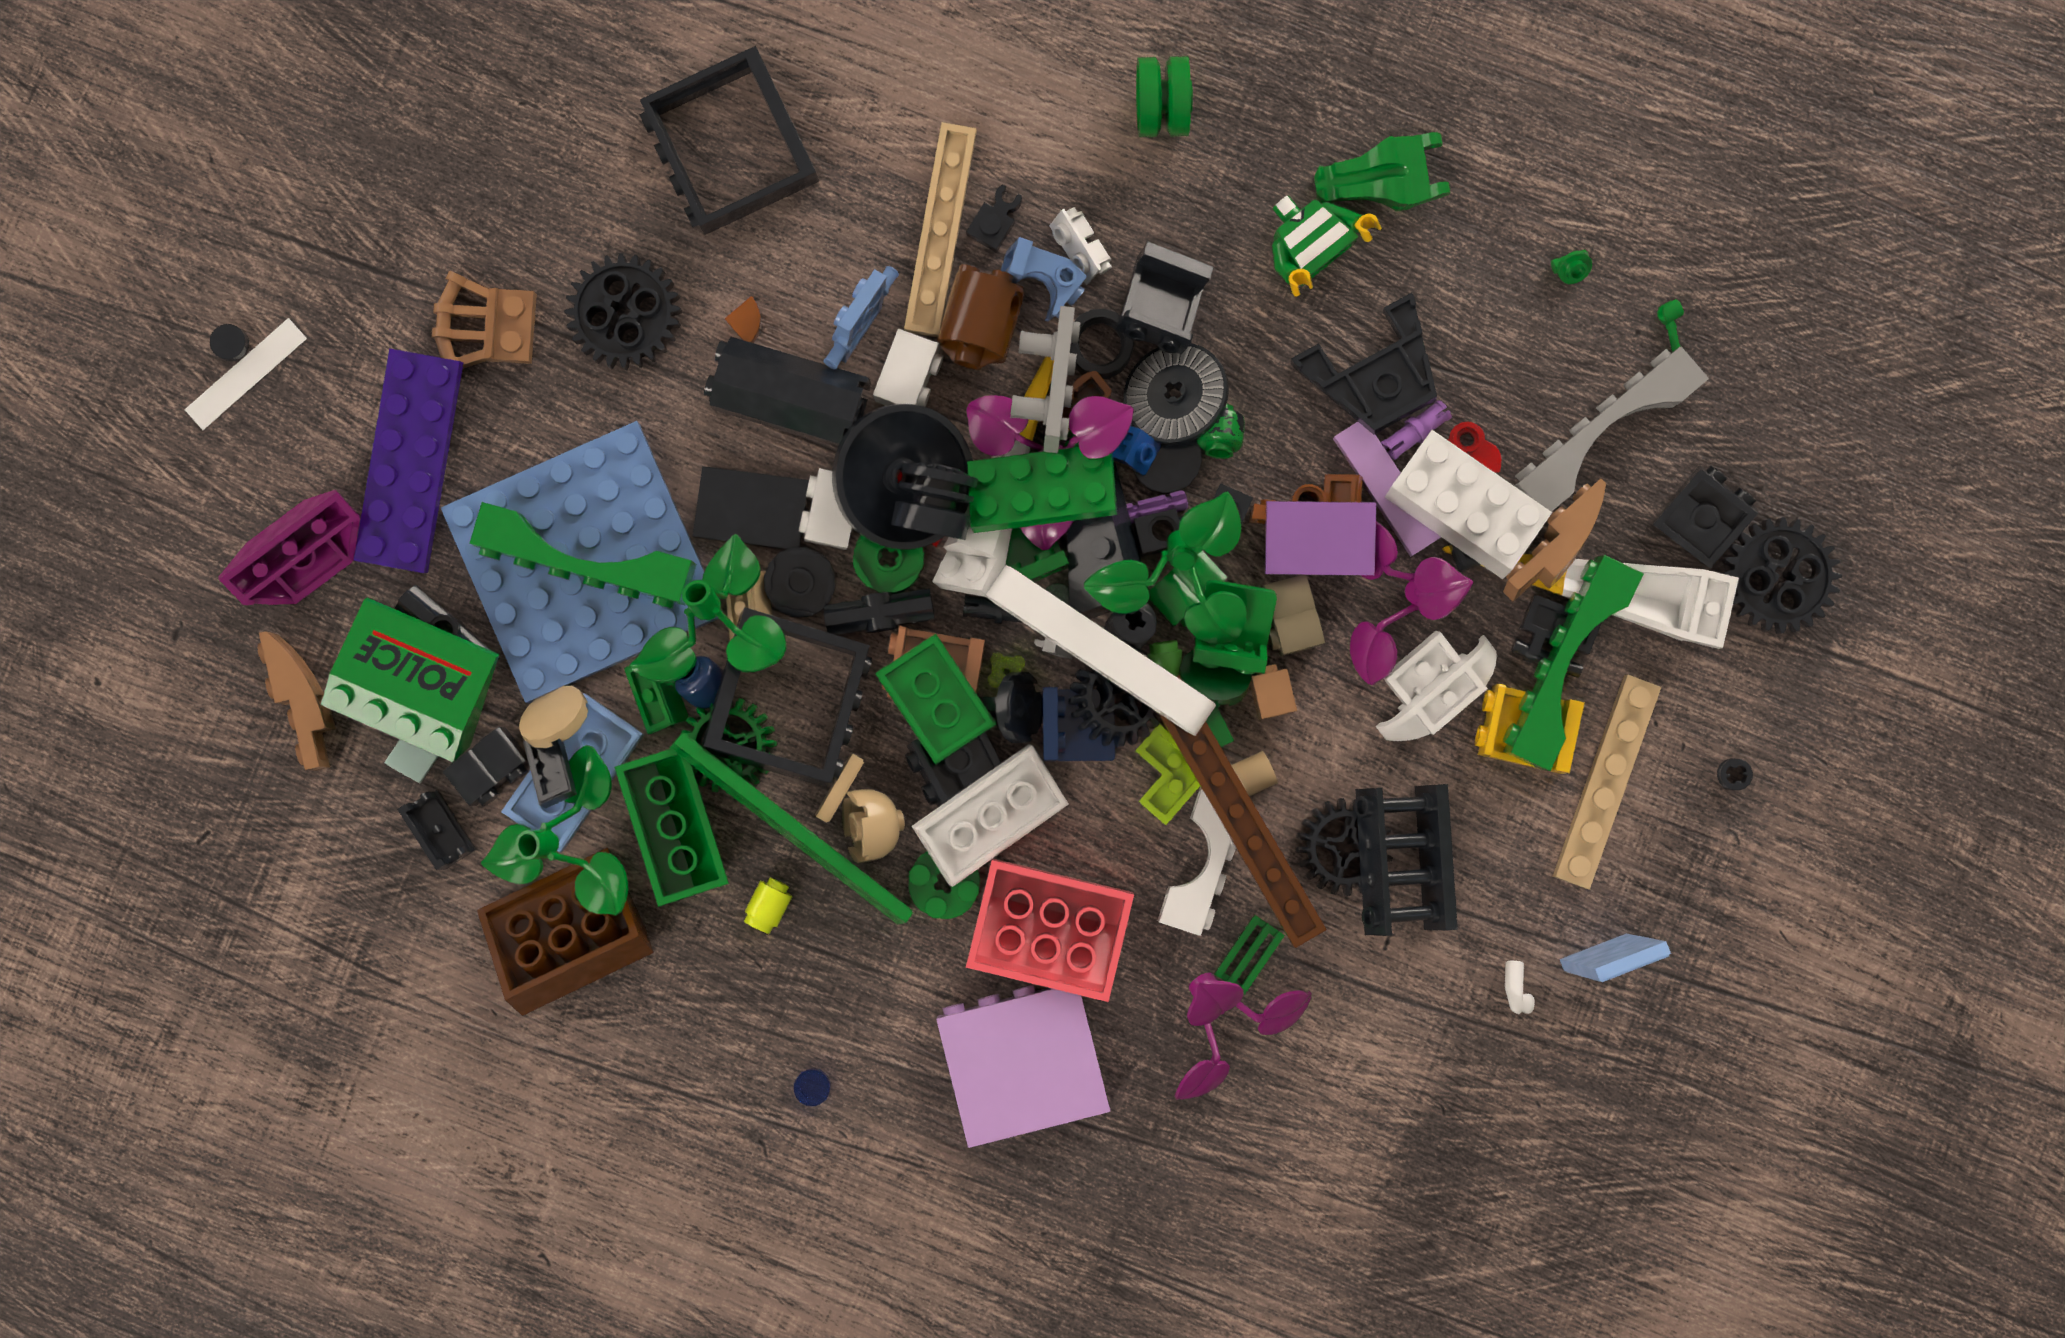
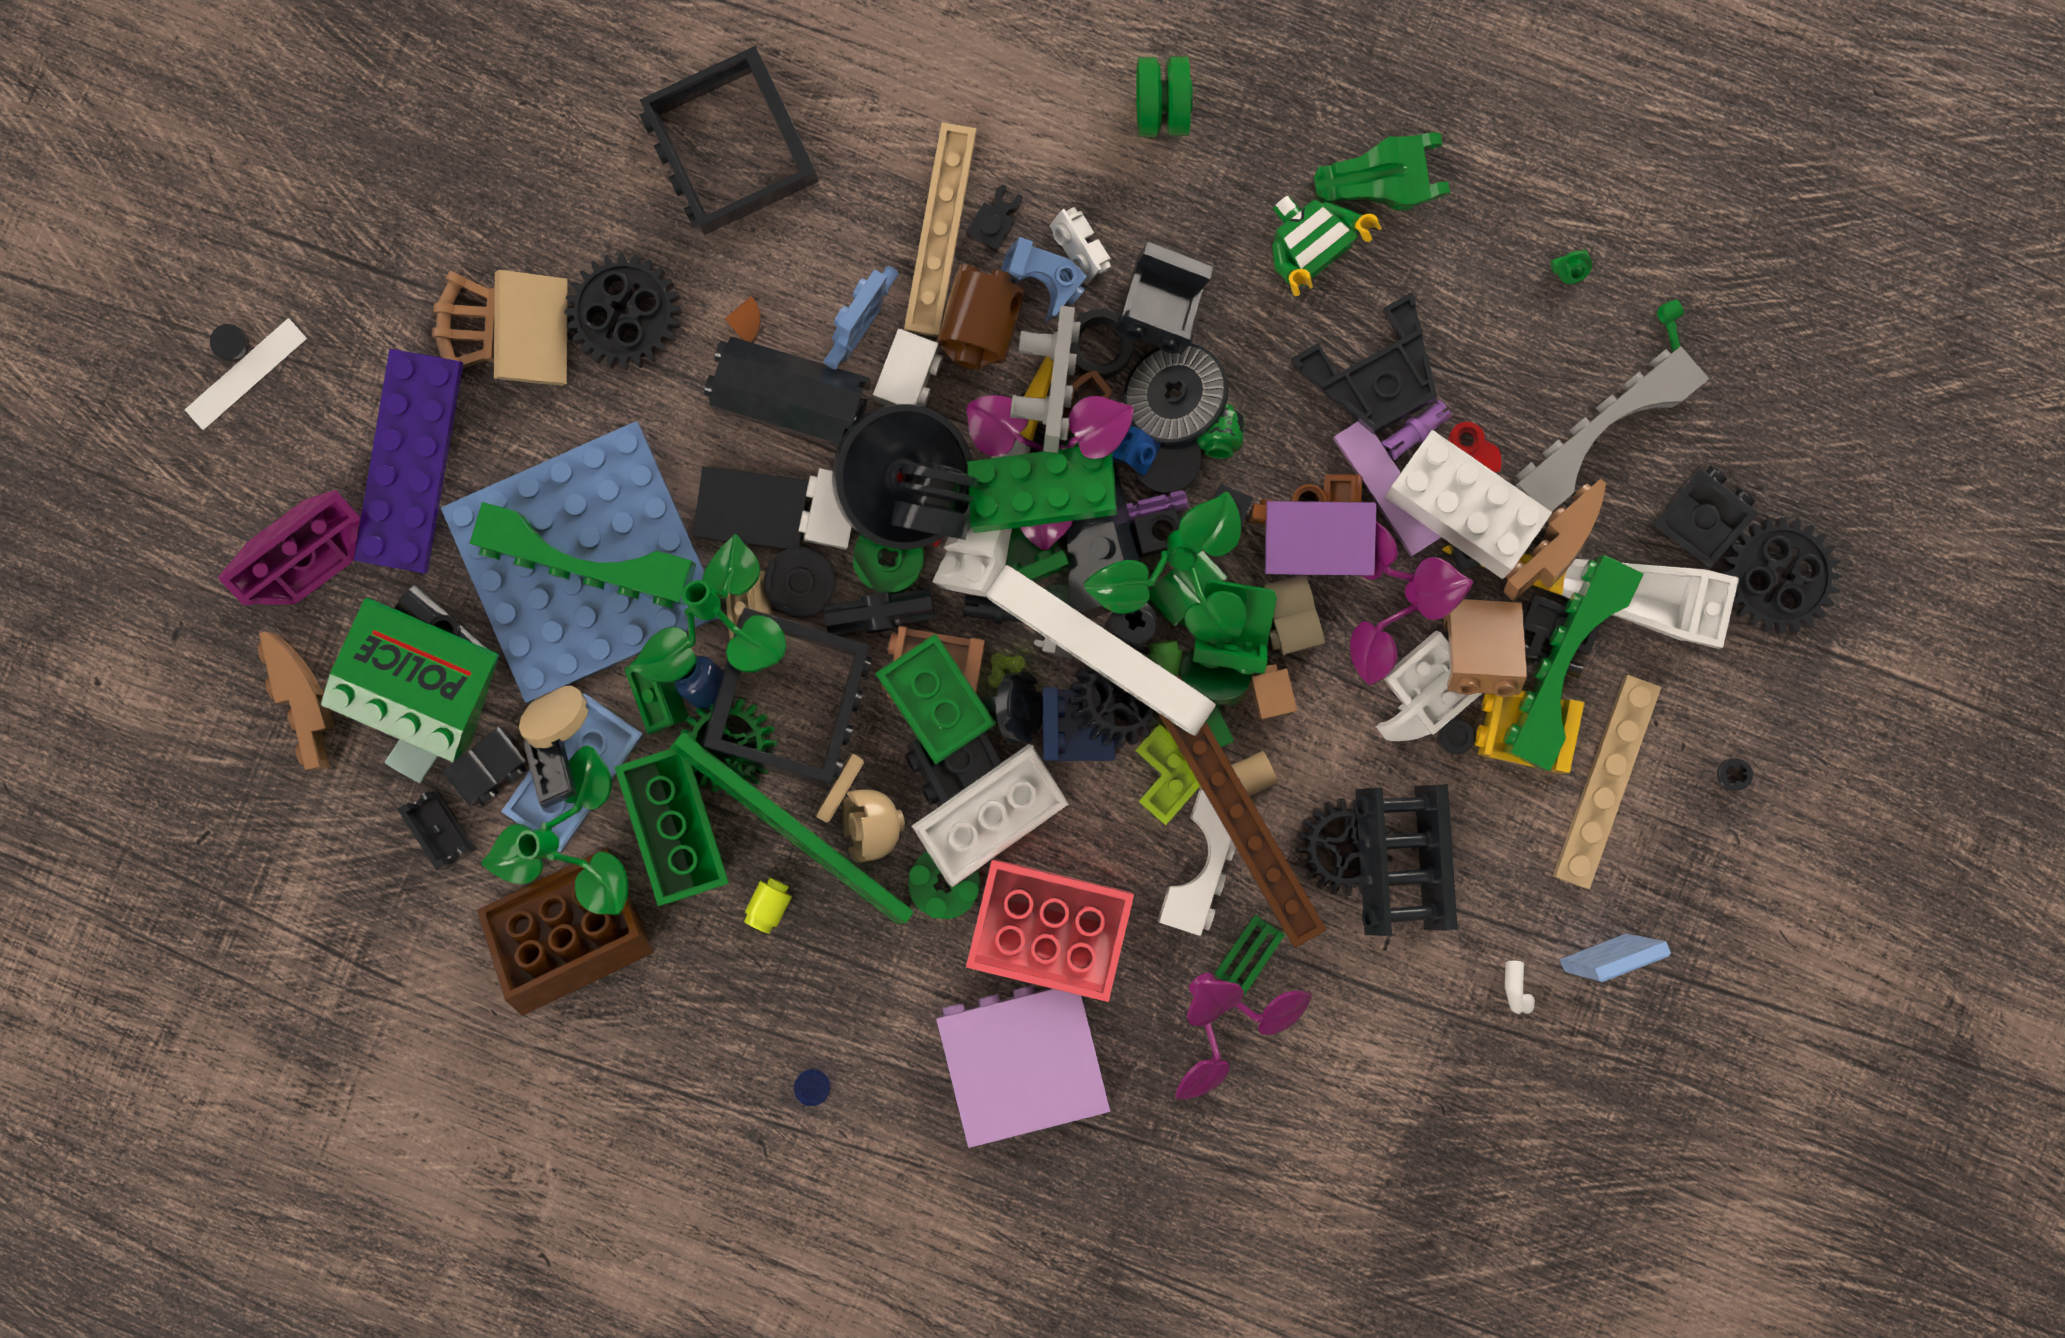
none -> tan tile [494,270,567,386]
none -> black tile [1437,718,1475,755]
none -> medium nougat panel [1443,599,1527,697]

